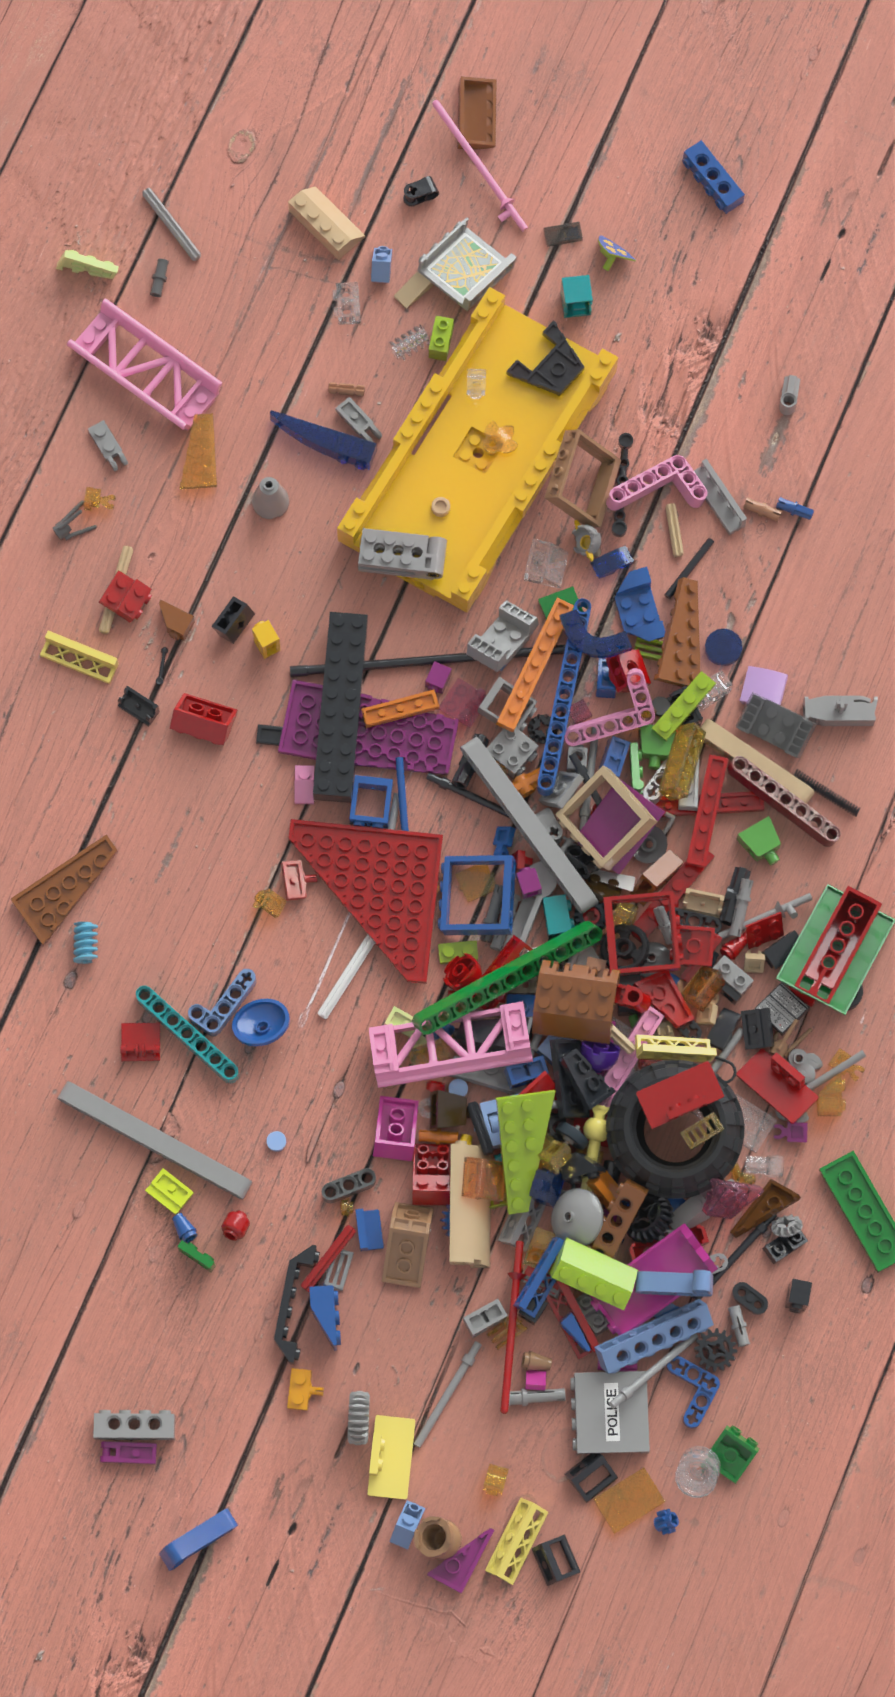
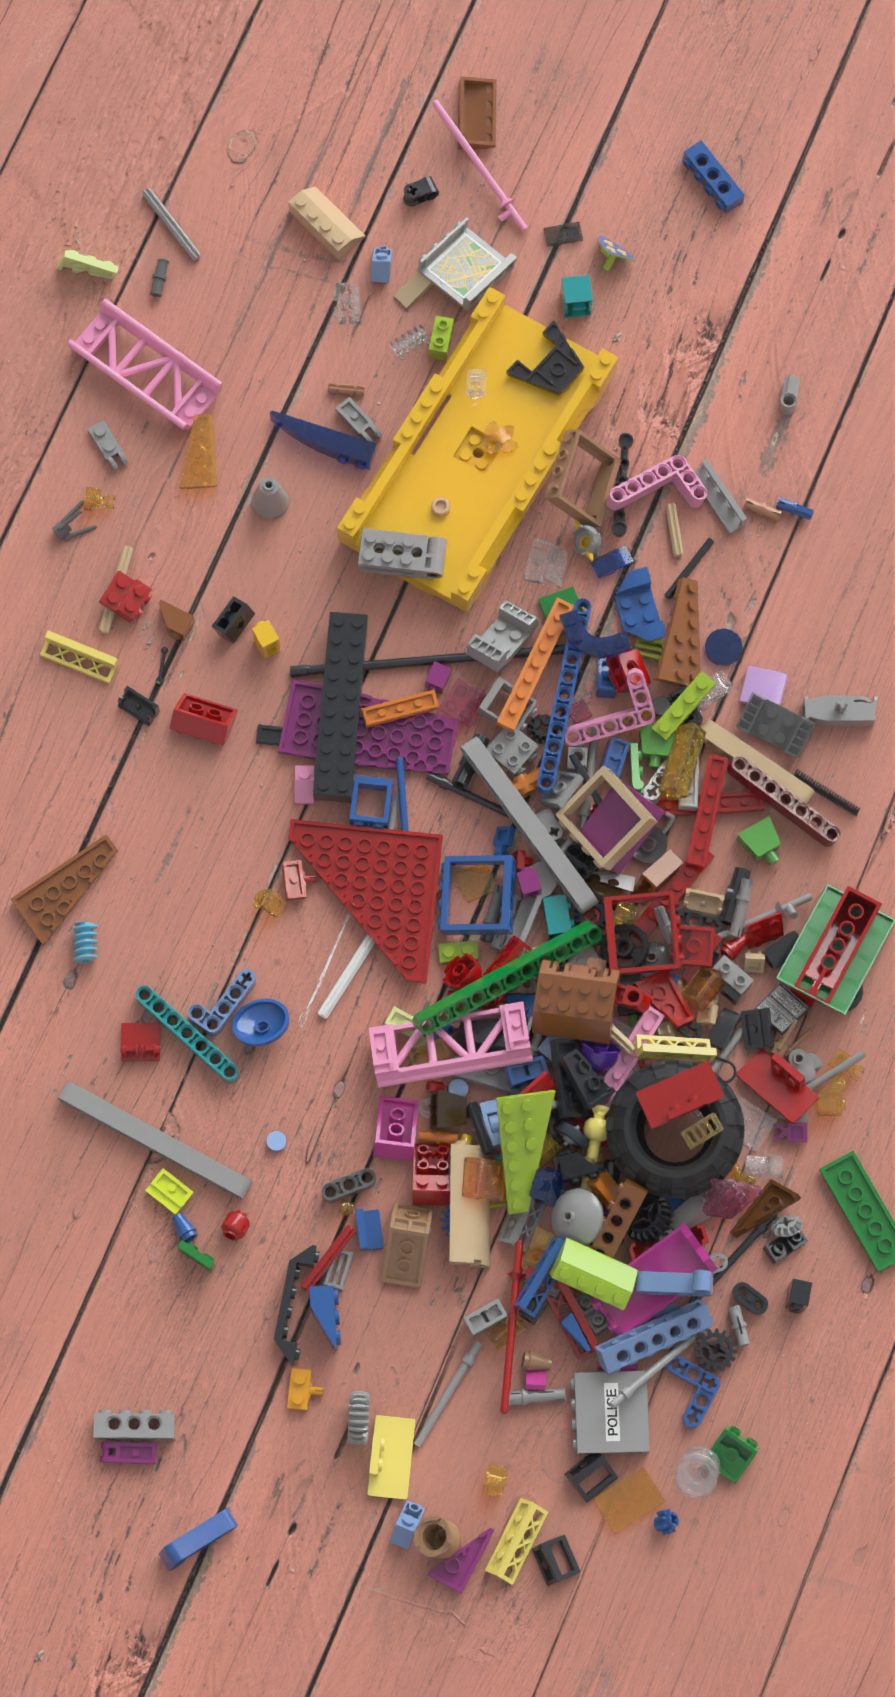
clear yellow brick [538,1140,572,1175] -> none

